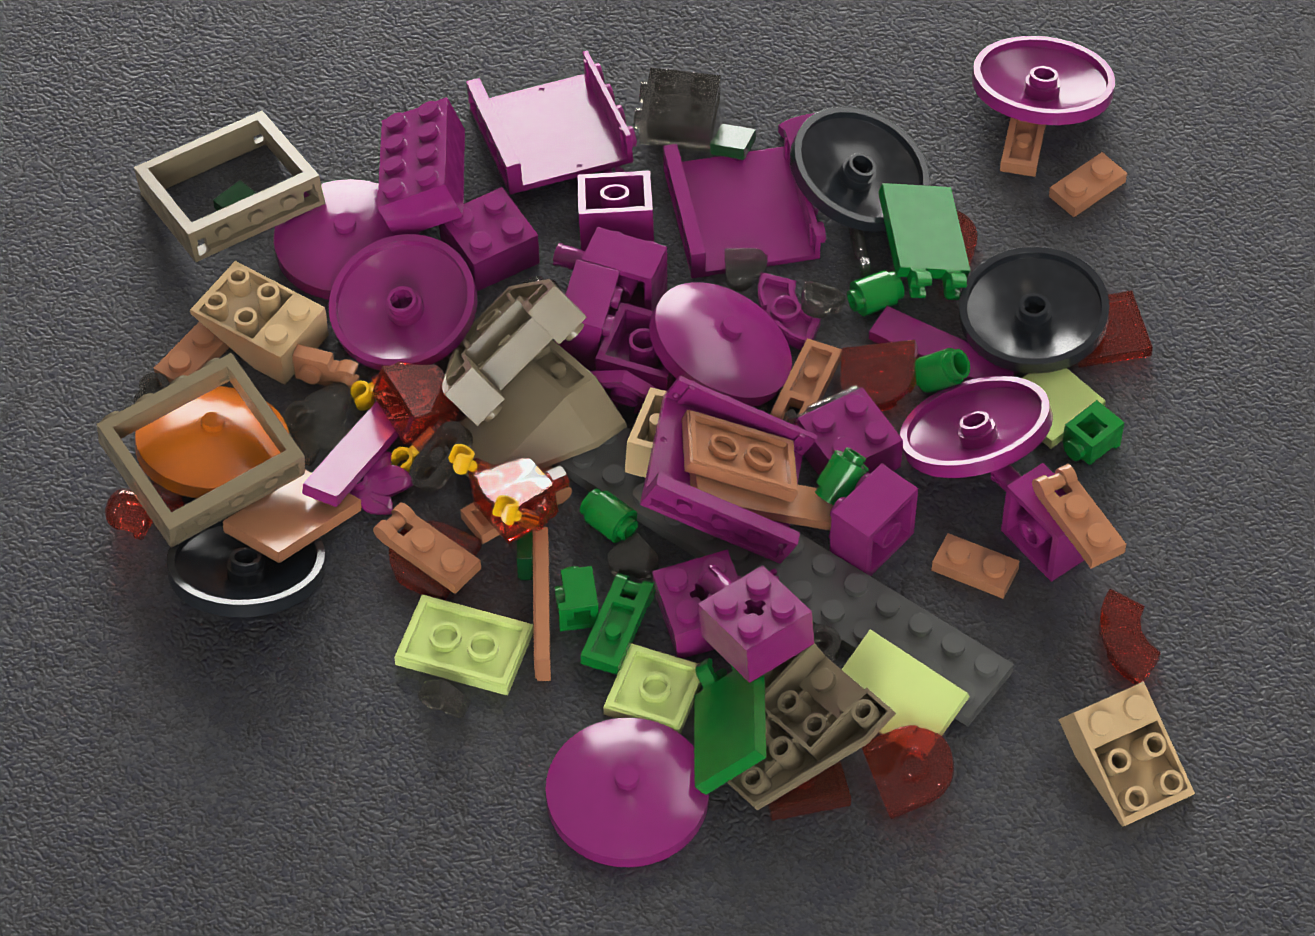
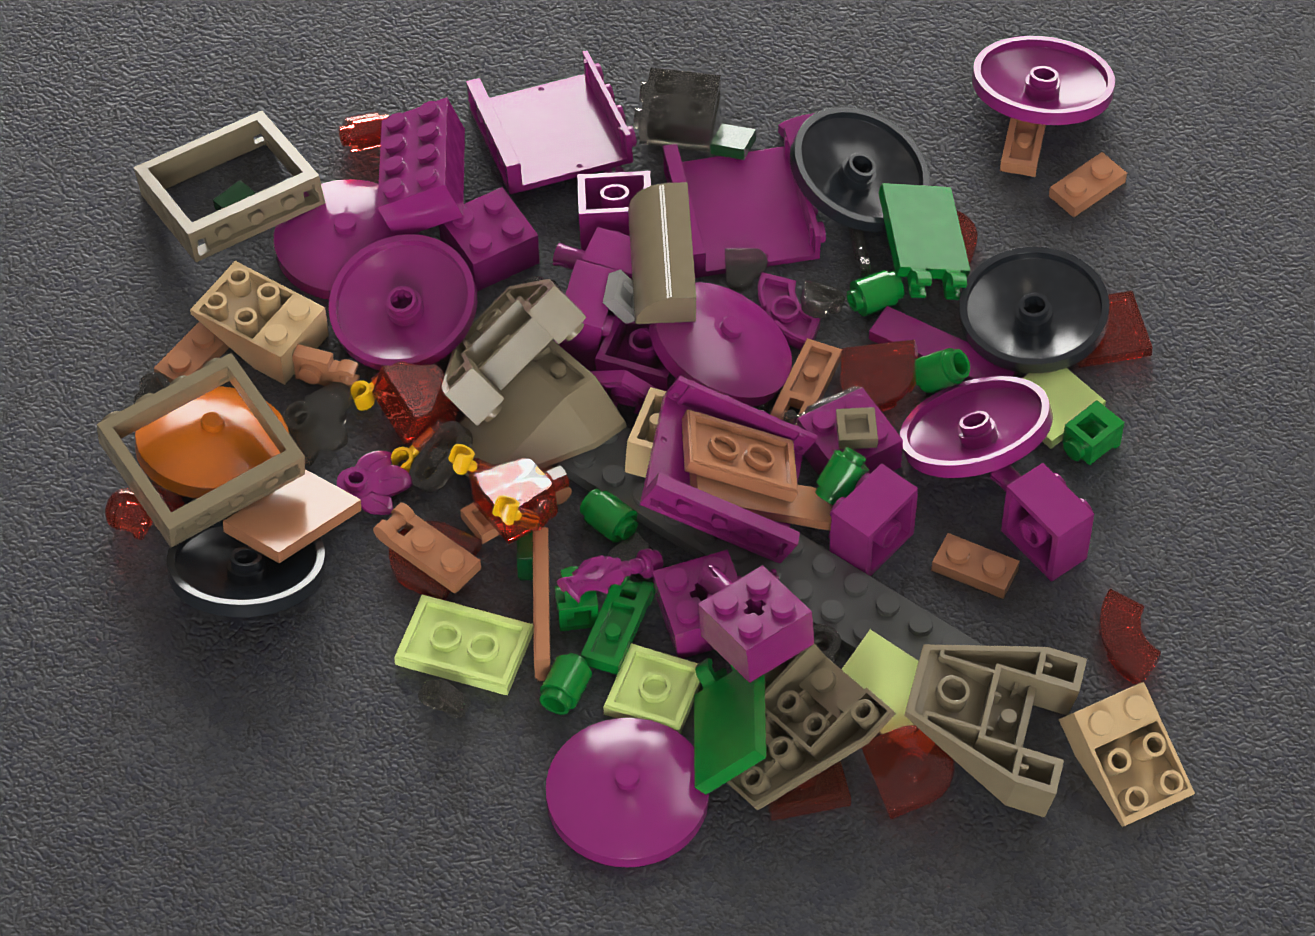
tile [302,401,410,507] -> none
nougat plate [1032,464,1126,569] -> none
none -> clear red brick [338,111,389,153]
none -> green brick [539,653,592,715]
none -> magenta piece [557,548,663,603]
none -> light grey tile [603,269,635,324]
none -> dark tan brick [628,182,696,324]
none -> dark tan tile [835,407,878,449]
none -> dark tan wedge [904,644,1087,817]

